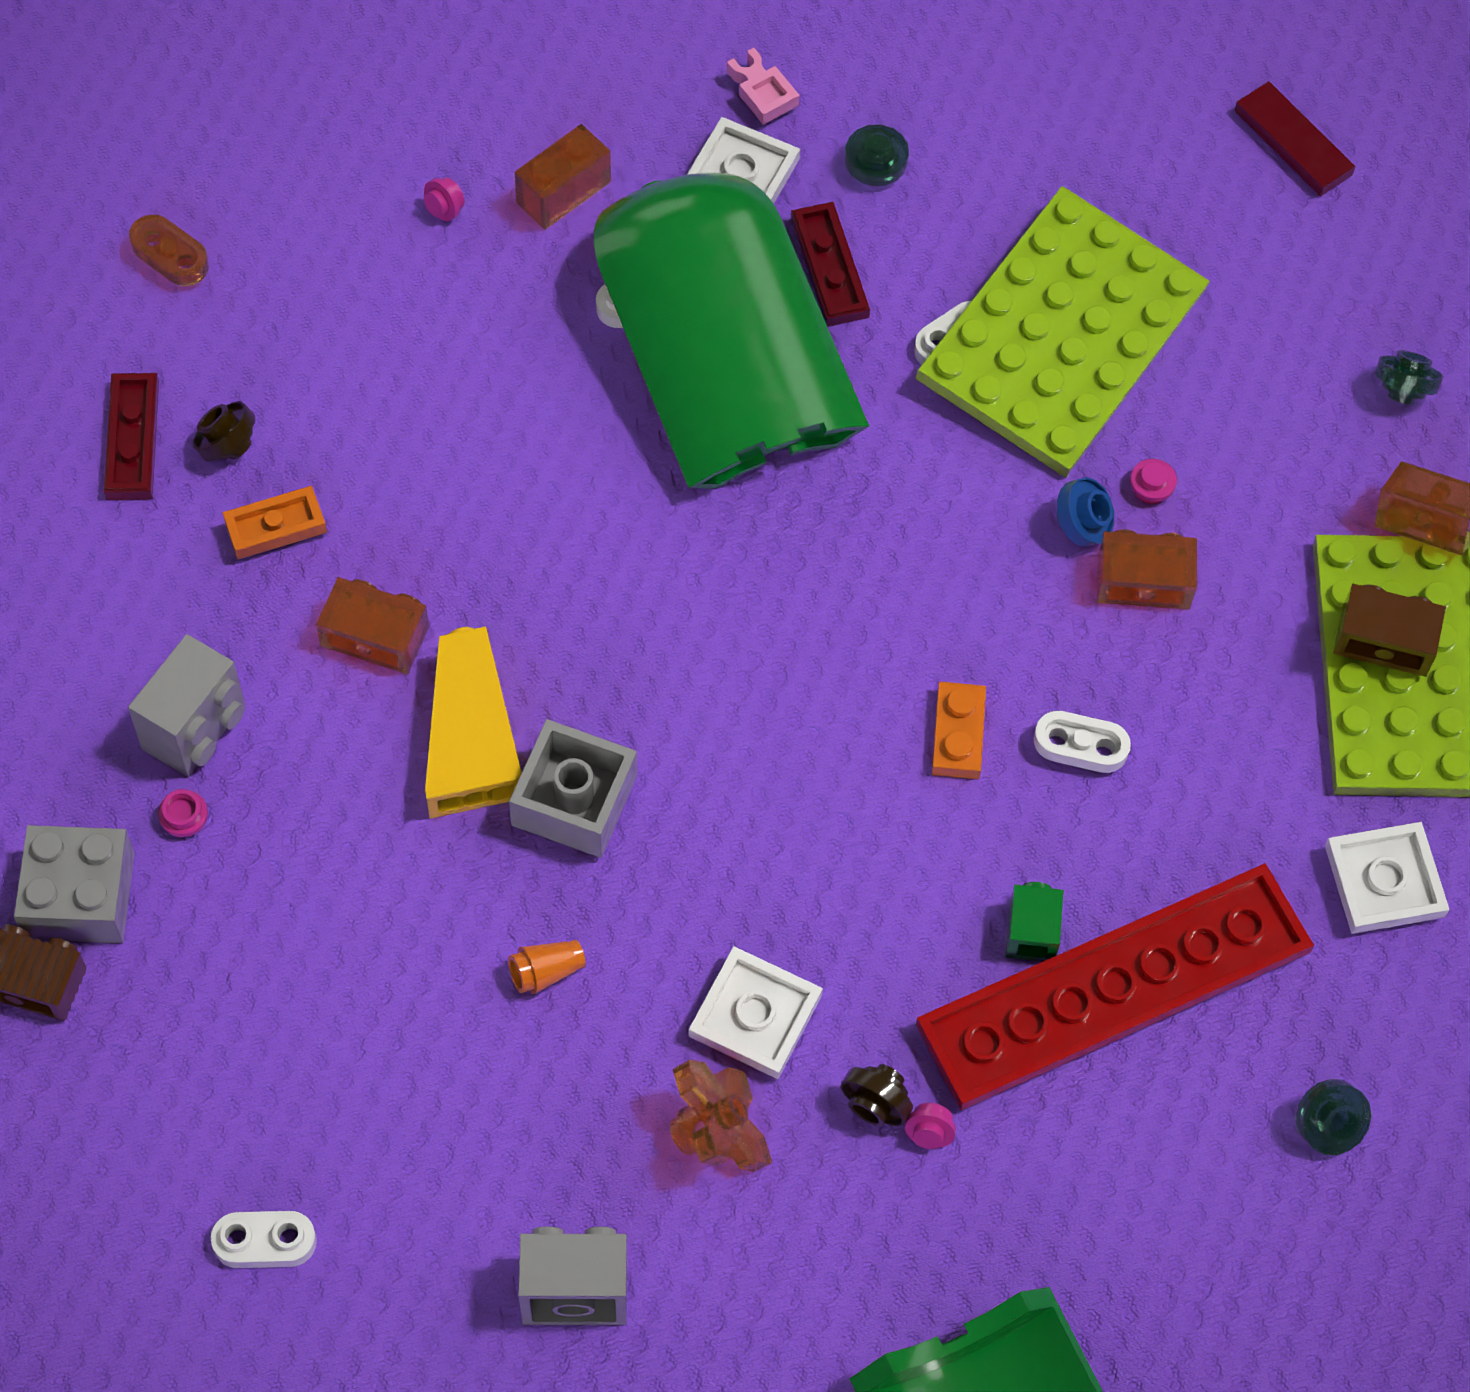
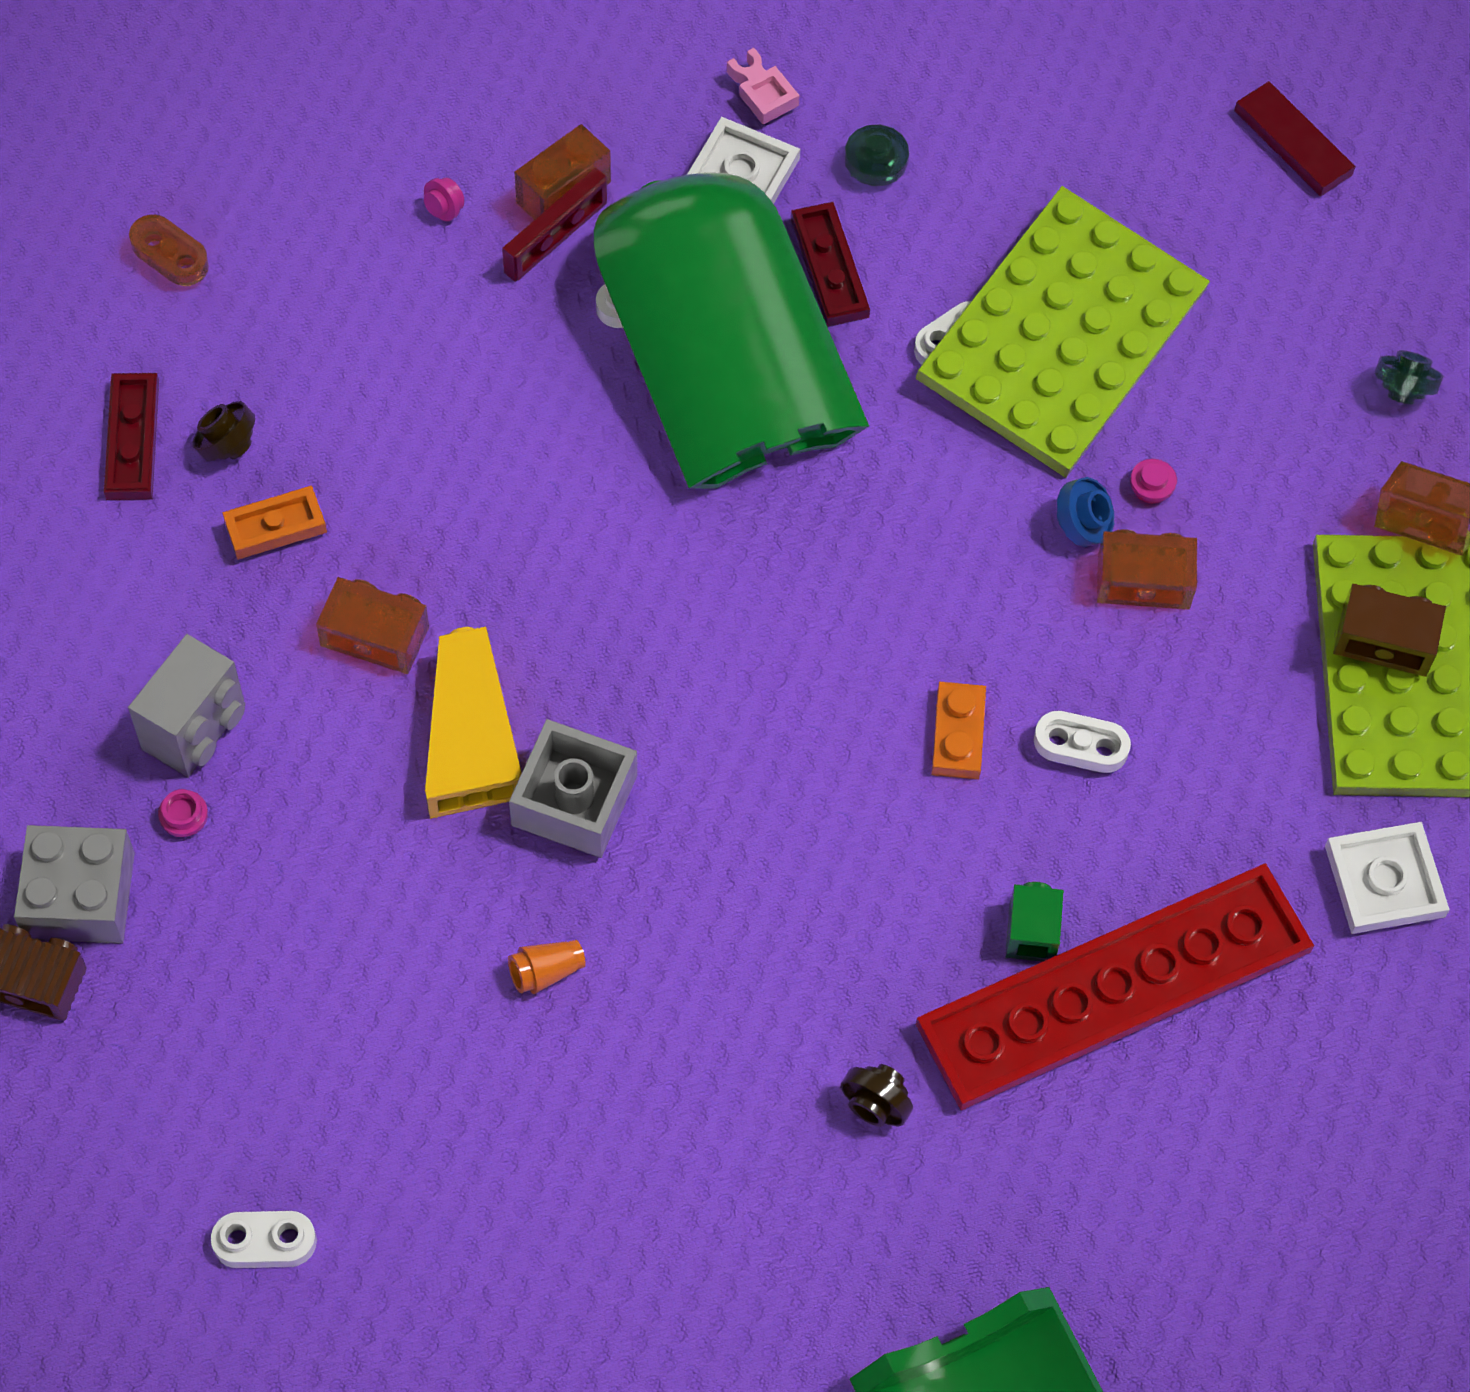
light grey brick [519,1226,627,1325] -> none
clear orange plant [670,1060,772,1172] -> none
white plate [688,946,823,1079] -> none
dark pink plate [905,1103,956,1149] -> none
plate [1295,1079,1372,1155] -> none
none -> dark red tile [502,167,607,282]

